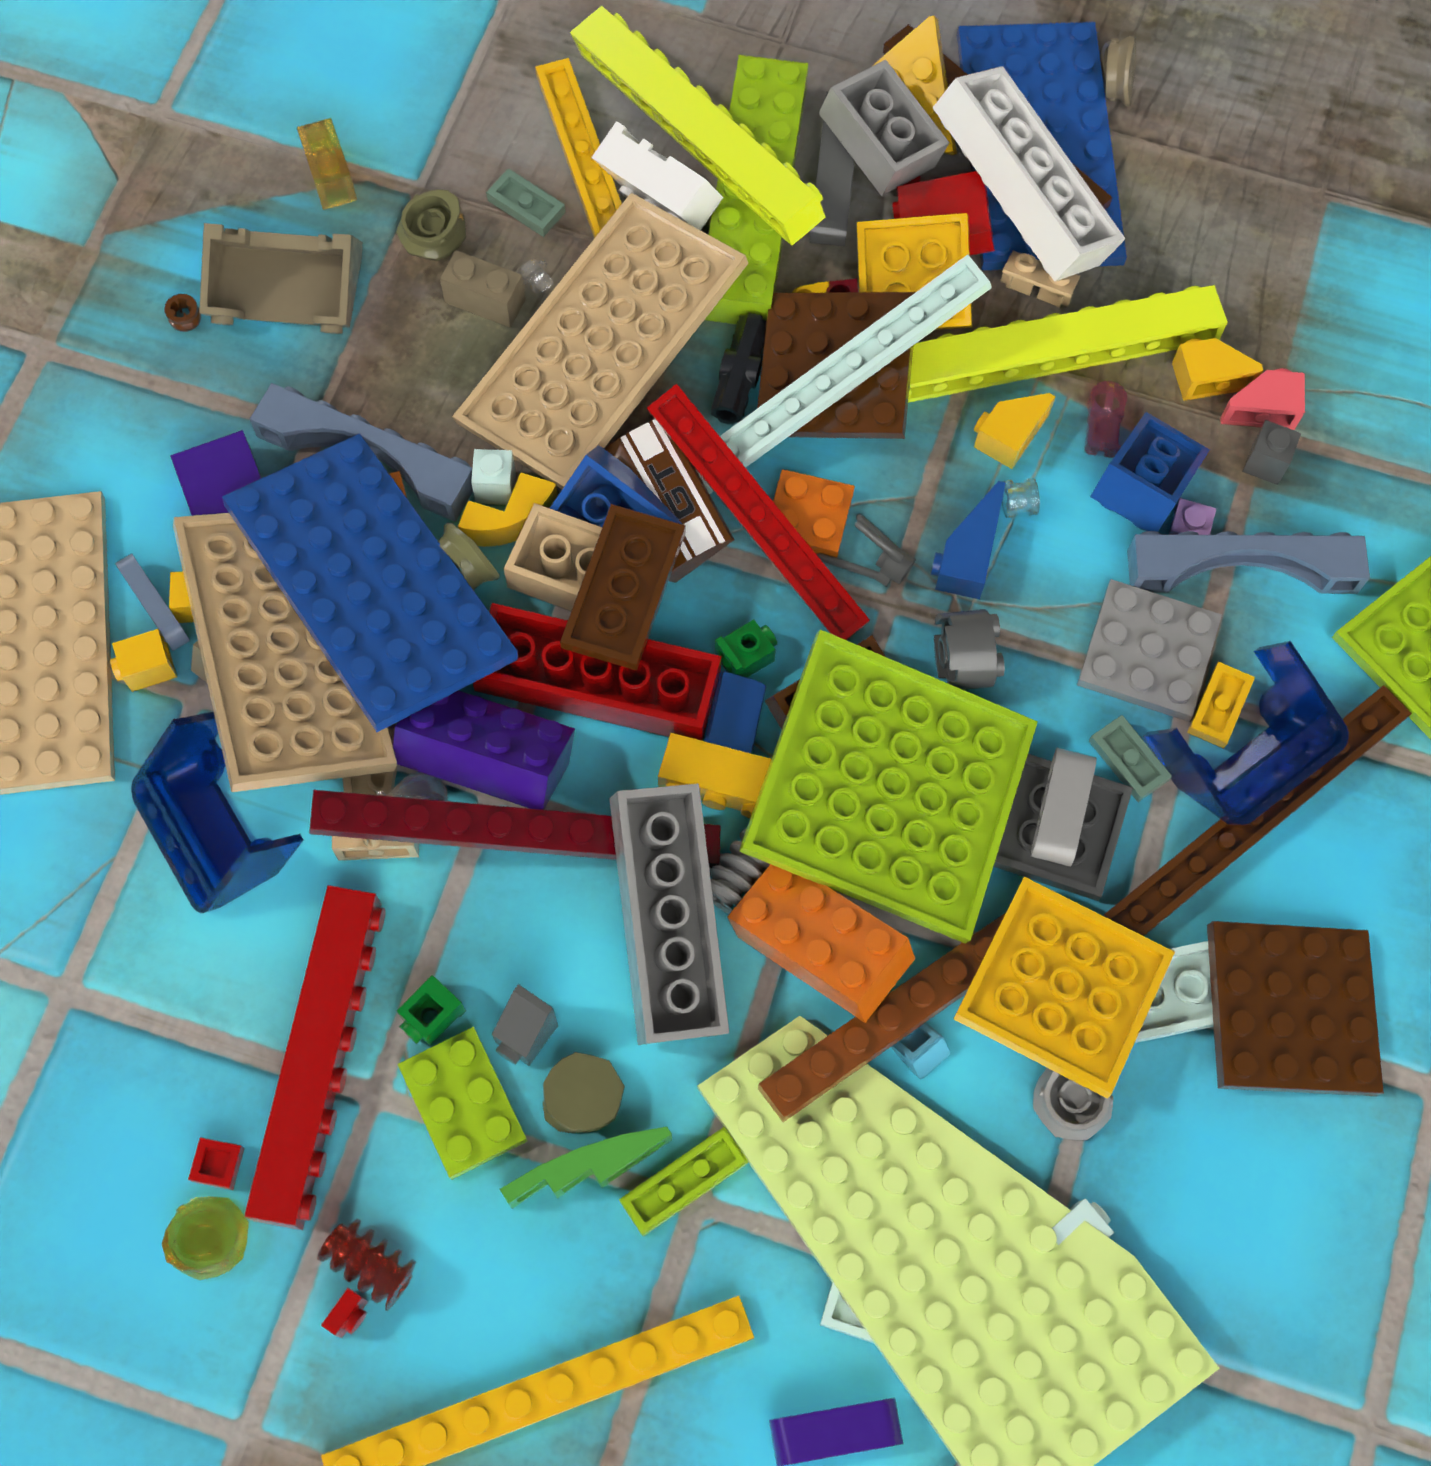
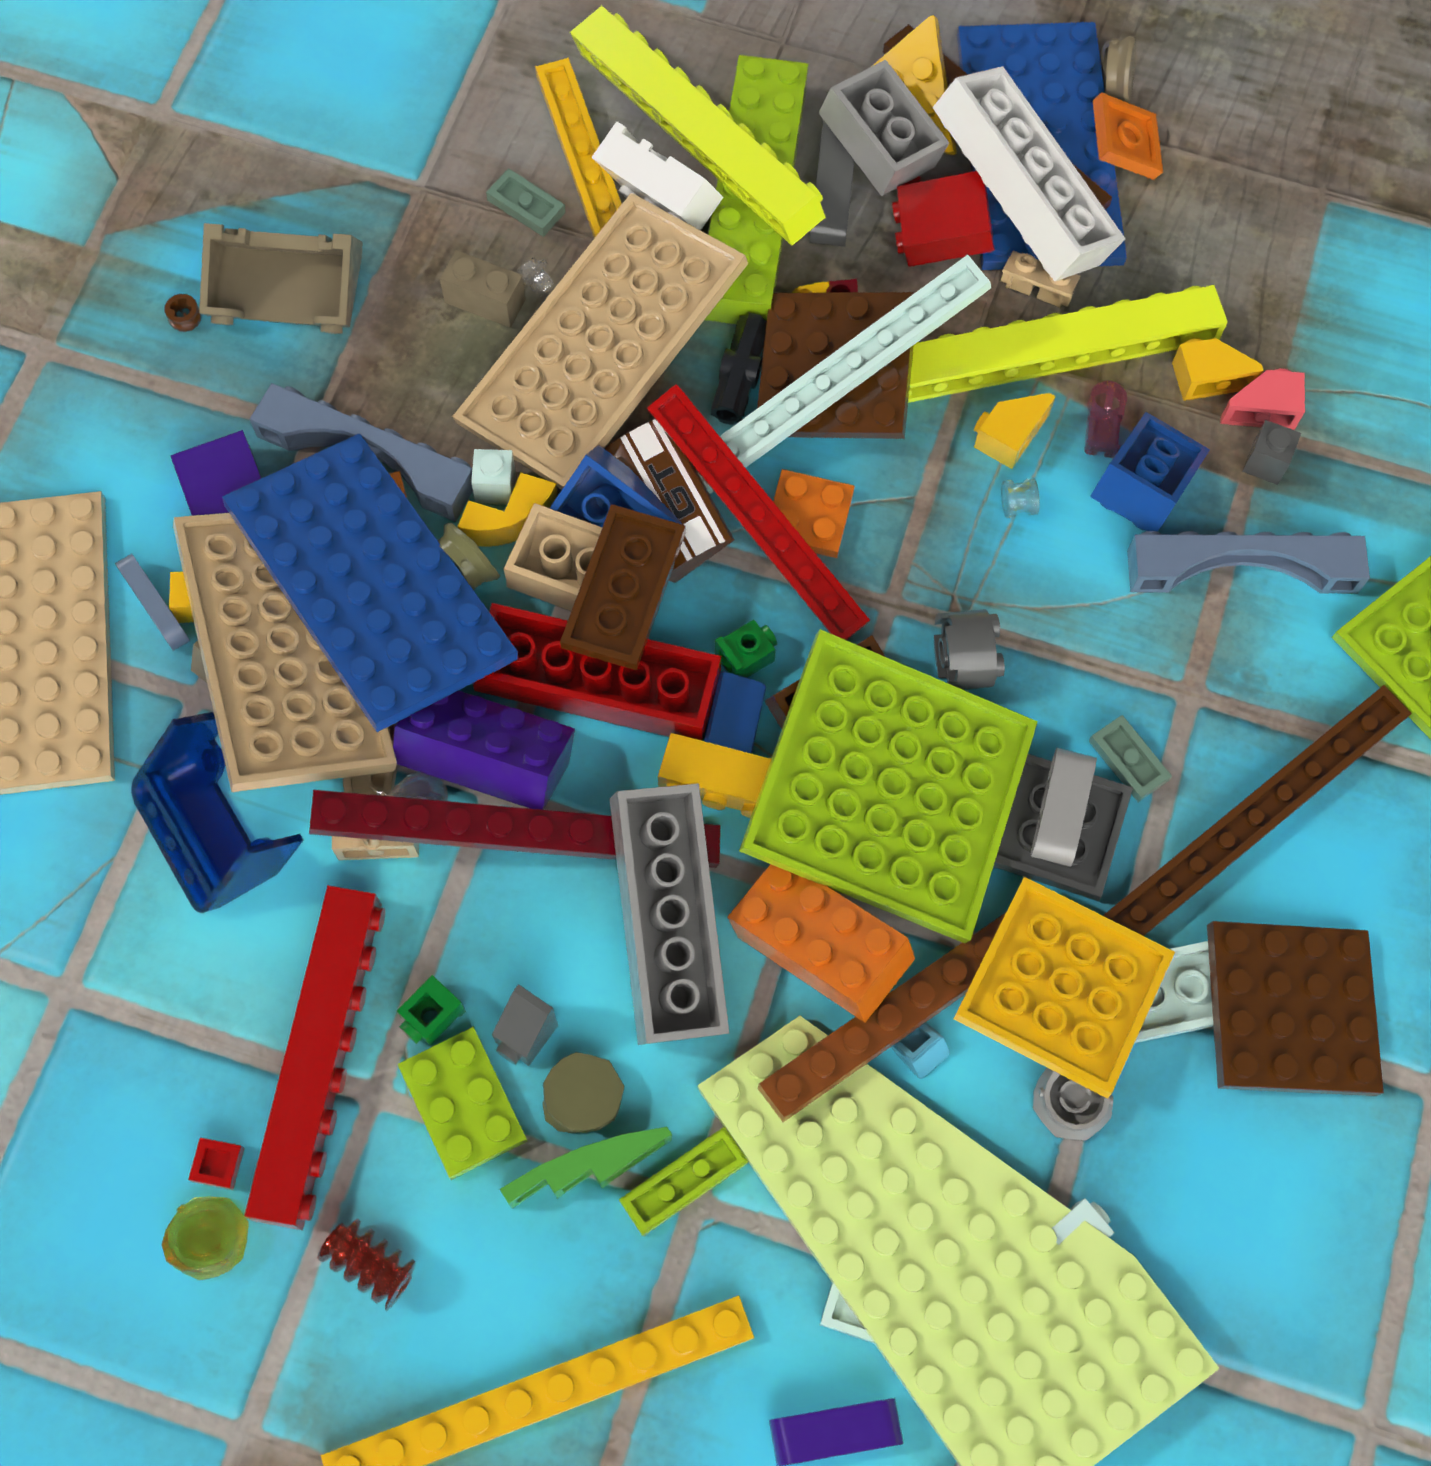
yellow brick [110,629,177,692] -> none
clear yellow brick [296,118,357,210] -> none
red plate [321,1288,368,1338] -> none
olive hat [396,190,466,261] -> none
light grey piece [710,829,770,915] -> none
dark grey plant [817,514,916,587] -> none
yellow plate [857,213,972,330] -> none
blue slope [931,481,1006,600] -> none
light grey plate [1077,579,1222,722] -> none
clear blue windscreen [1143,641,1349,825] -> none
lavender plate [1169,498,1217,535] -> none
yellow plate [1187,661,1255,749] -> none
none -> orange plate [1093,93,1163,180]

